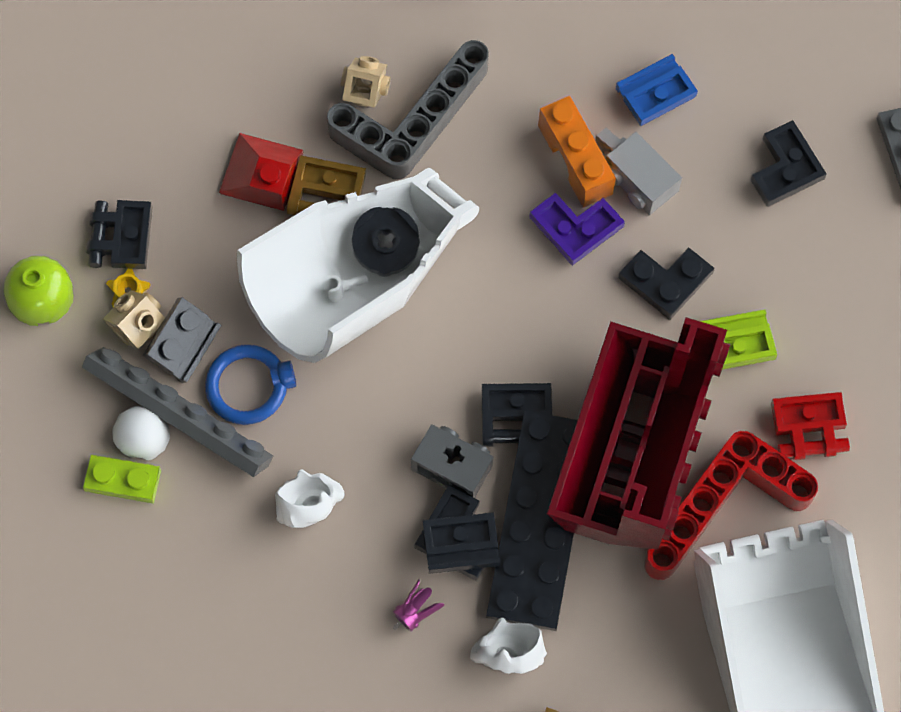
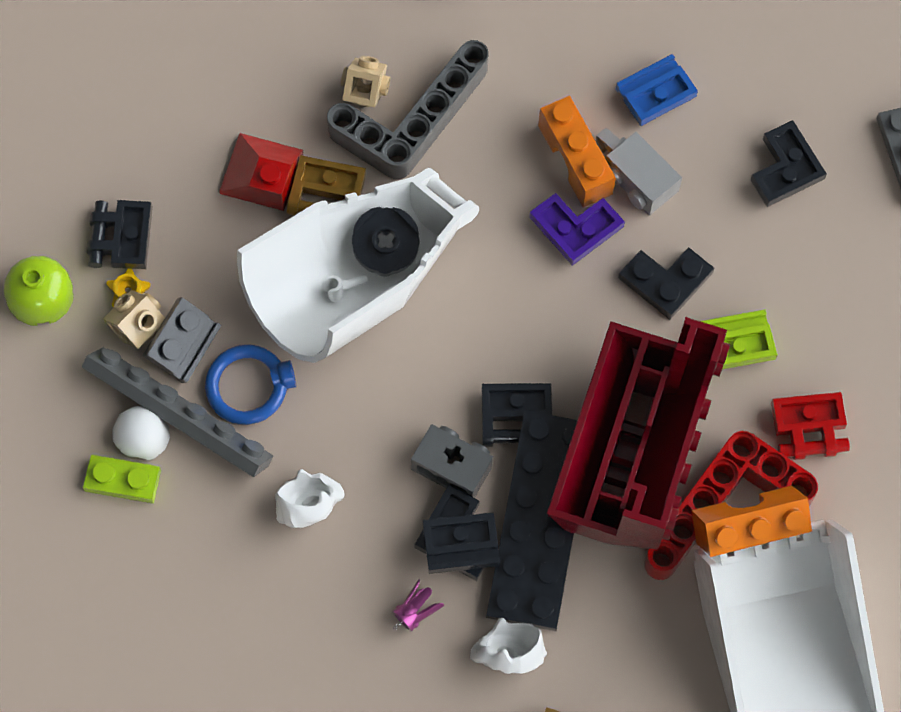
none -> orange arch [691,486,812,557]

